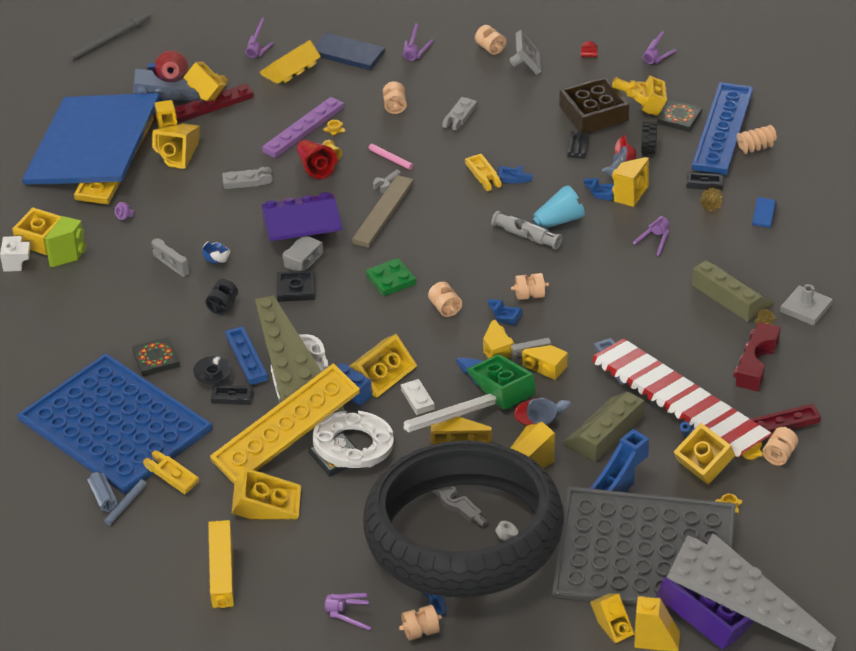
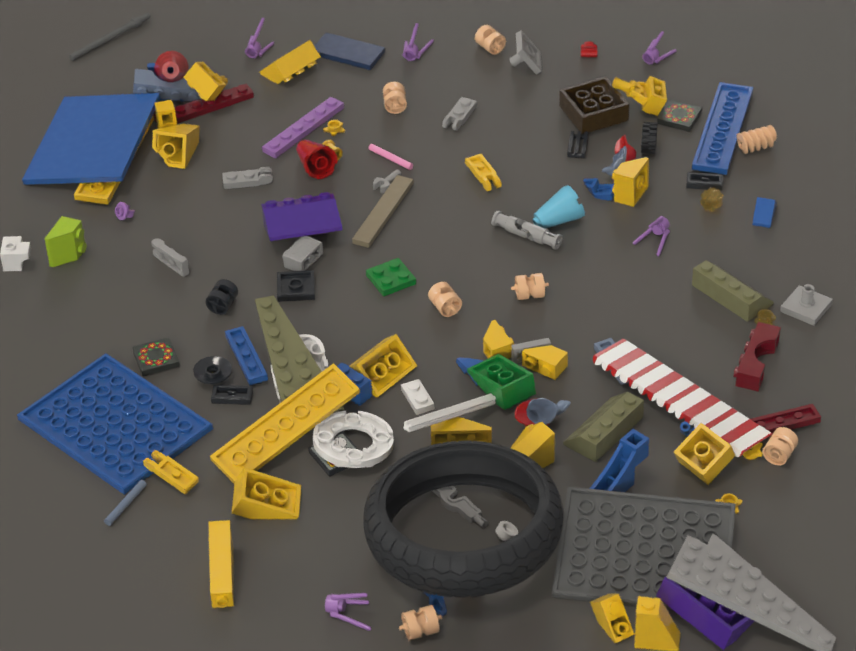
yellow slope [12,207,61,255] -> none
sand blue axle [87,471,118,513] -> none
blue hair [202,241,230,264] -> none
blue slope [487,299,523,325] -> none
blue slope [497,165,533,183] -> none

